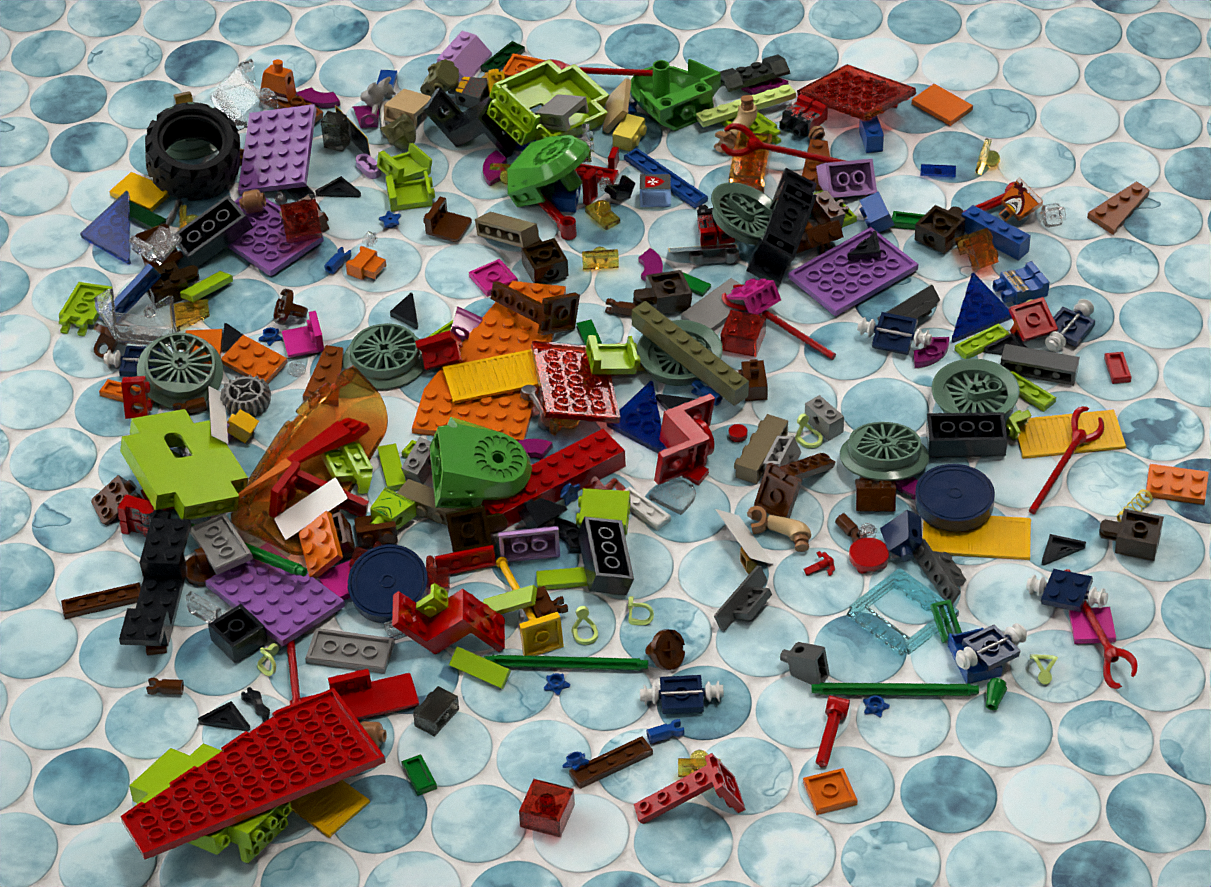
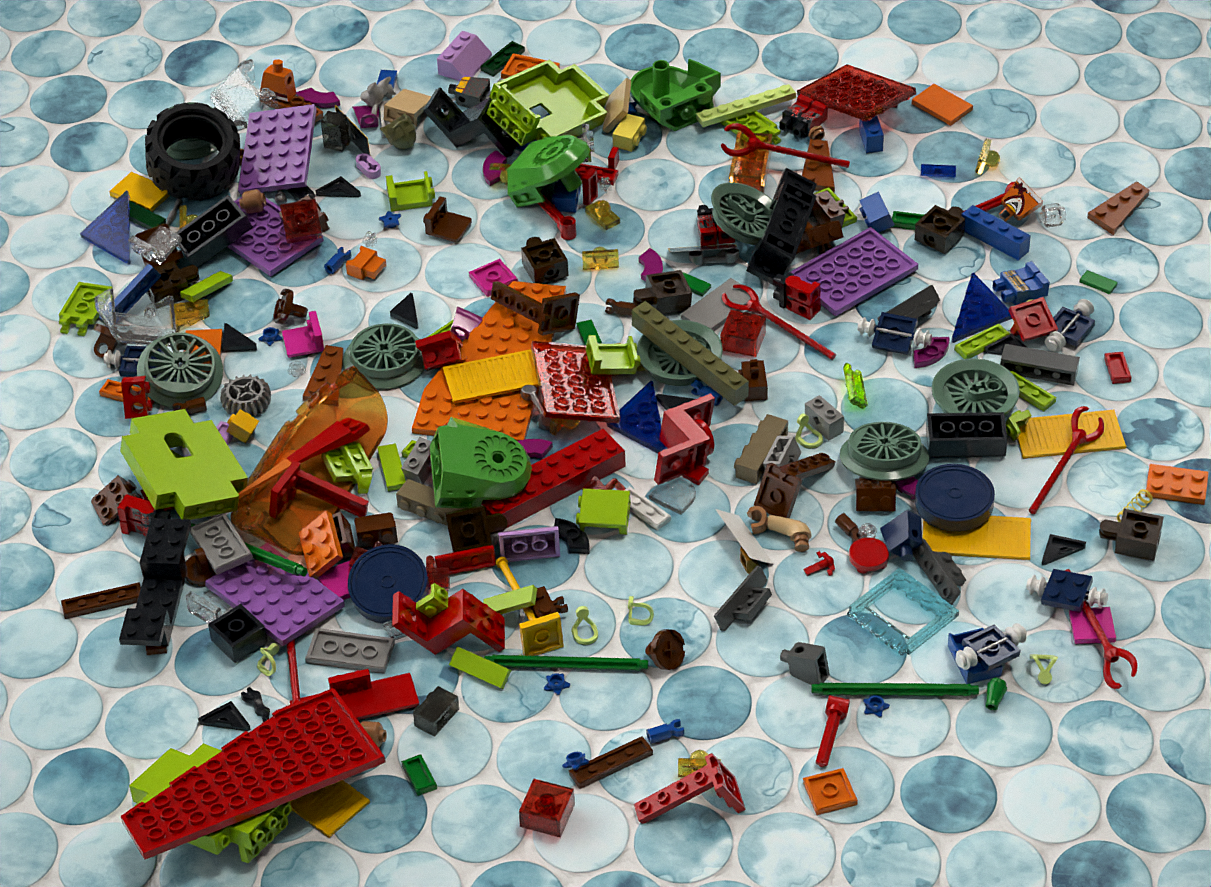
reddish brown bar [146,678,184,695] -> none
pearl gold slope [173,91,193,104] -> none
white sticker [208,386,228,444] -> none
orange plate [221,335,288,384] -> none
white sticker [274,478,347,540] -> none
lime torso [370,487,416,530] -> none
lime panel [377,143,432,184] -> none
olive piece [420,59,459,96] -> none
dark tan brick [475,212,540,248] -> none
yellow bracket [481,69,505,94] -> none
black slope [518,498,568,529] -> none
light grey panel [535,94,589,131] -> none
lime tile [536,567,588,590] -> none
red piece [538,59,653,77] -> none
blue plate [560,483,580,506] -> none
black brick [578,517,634,595] -> none
black bracket [605,175,635,201] -> none
blue tile [624,148,708,209] -> none
piece [640,174,671,207] -> none
dark blue plate [640,675,724,714] -> none
piece [714,95,757,153] -> none
pearl dark grey piece [720,54,790,92] -> none
dark pink bracket [726,278,781,317] -> none
red tile [728,424,748,442] -> none
magenta tile [741,78,789,95] -> none
lavender slope [816,158,877,198] -> none
black tile [847,231,881,260] -> none
green tile [930,599,962,643] -> none
clear orange brick [954,228,999,270] -> none
none -> red hips [773,272,821,320]
none -> clear neon green hinge [843,363,868,409]
none -> green piece [1079,270,1118,294]

